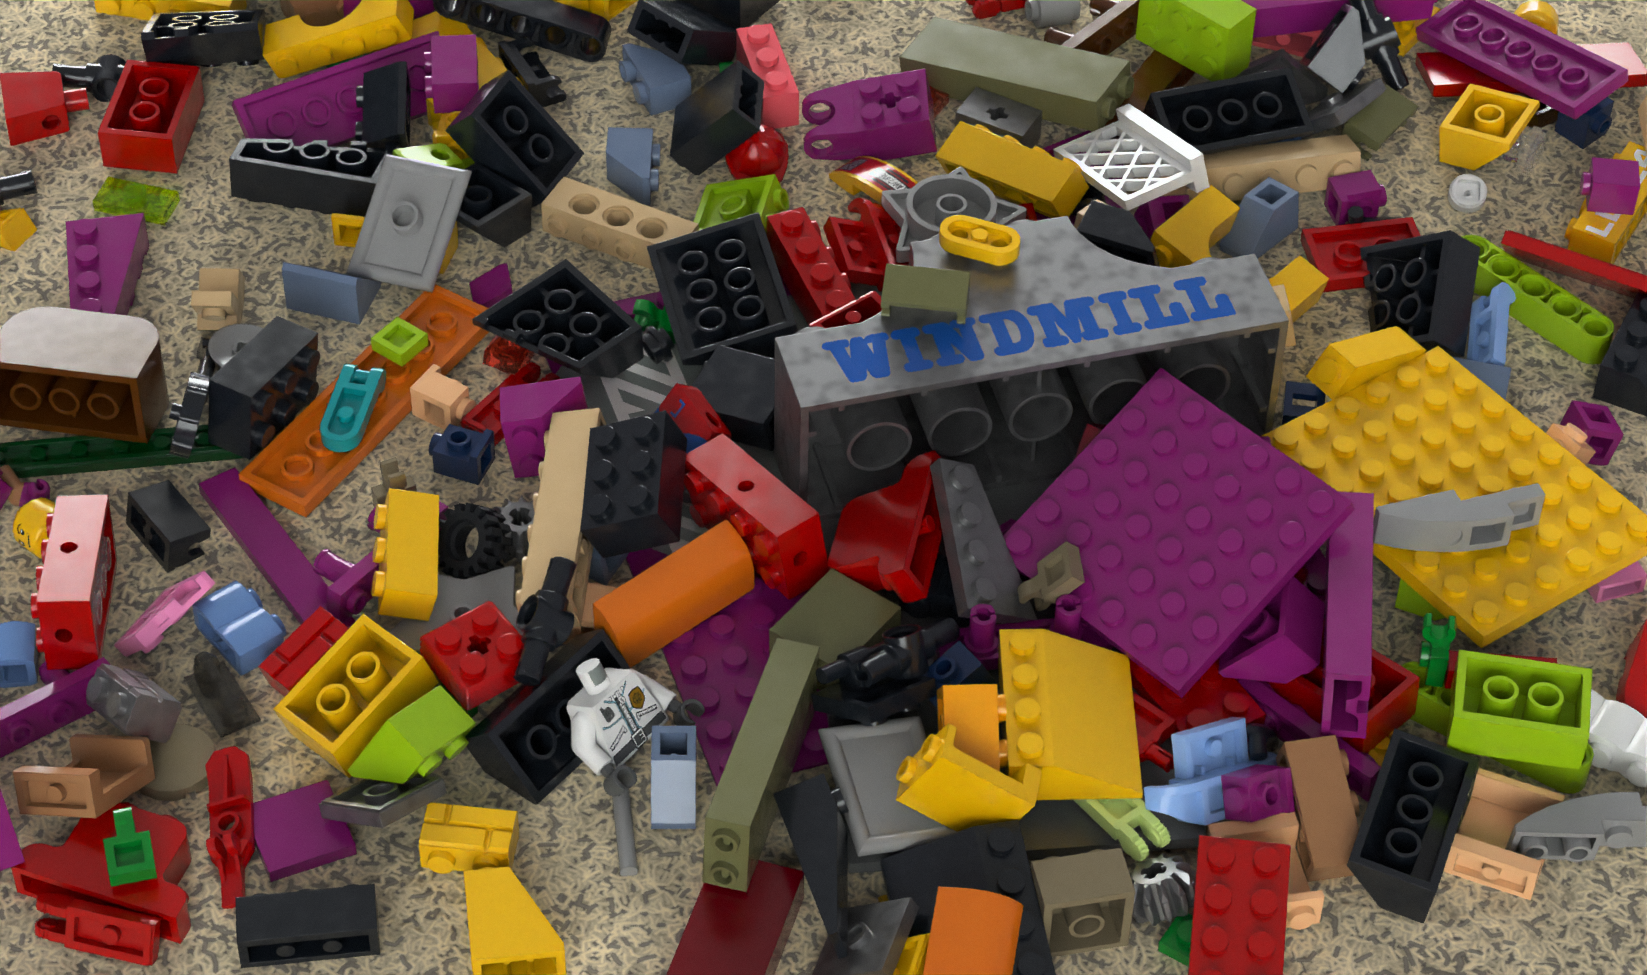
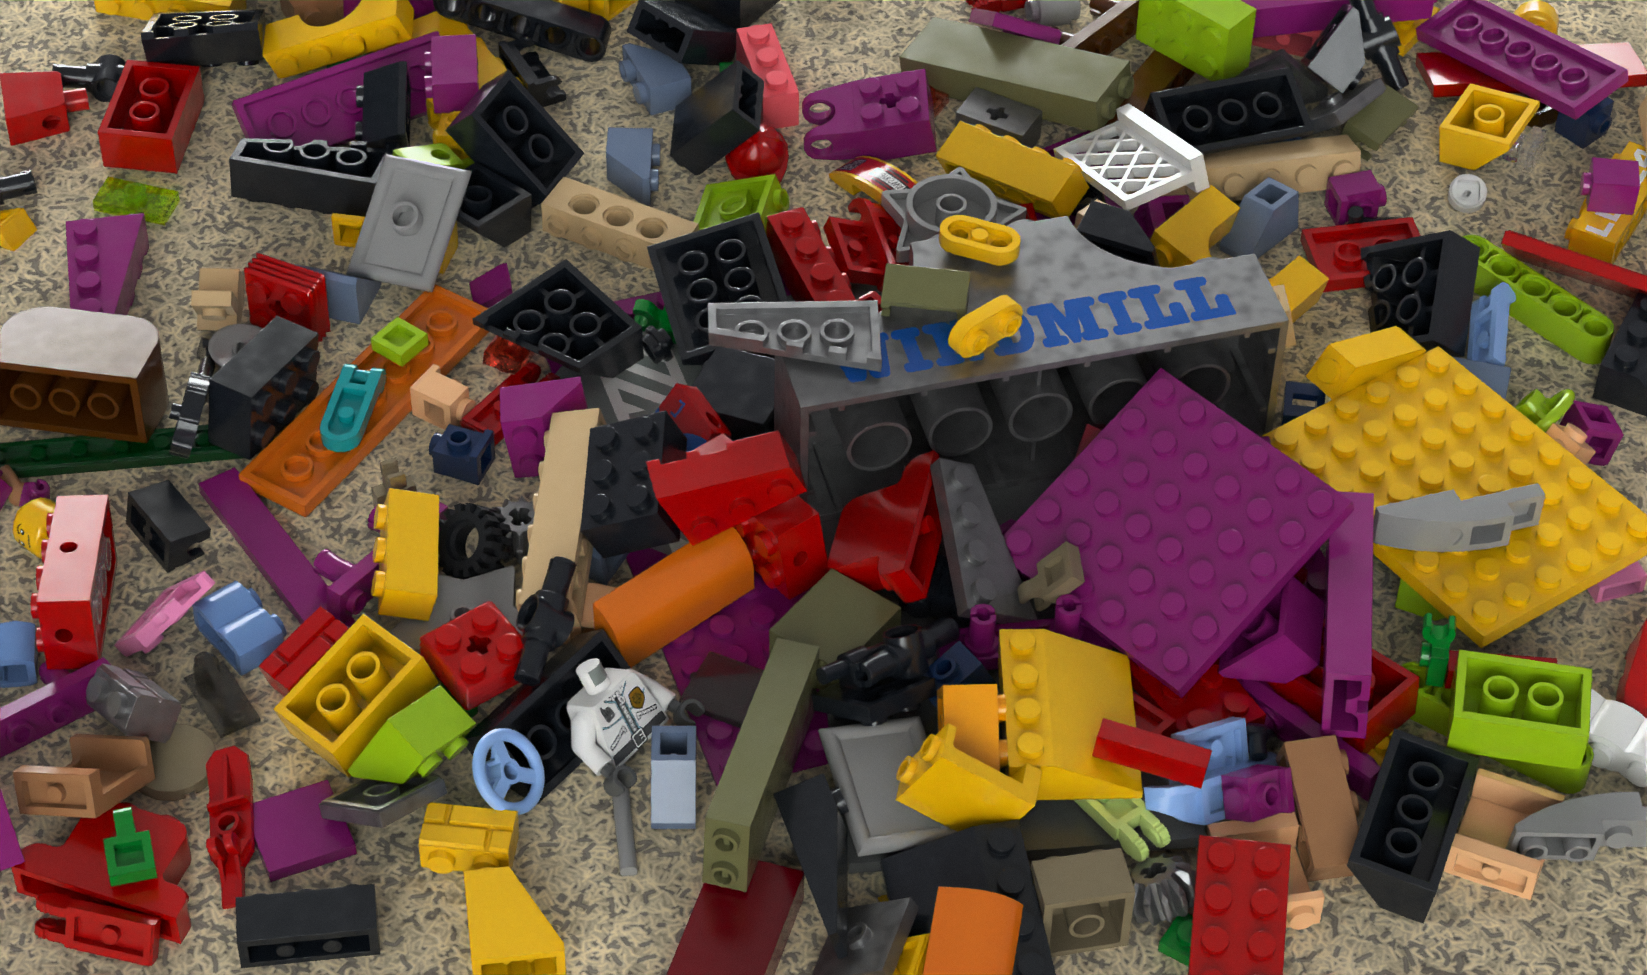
none -> red brick [244,253,331,346]
none -> light blue piece [472,728,545,815]
none -> red wedge [646,430,807,546]
none -> clear smoke piece [679,651,764,728]
none -> flat silver wing [708,300,882,372]
none -> yellow plate [948,295,1023,358]
none -> magenta plate [969,8,1062,45]
none -> red piece [1092,718,1212,789]
none -> lime piece [1515,389,1575,432]

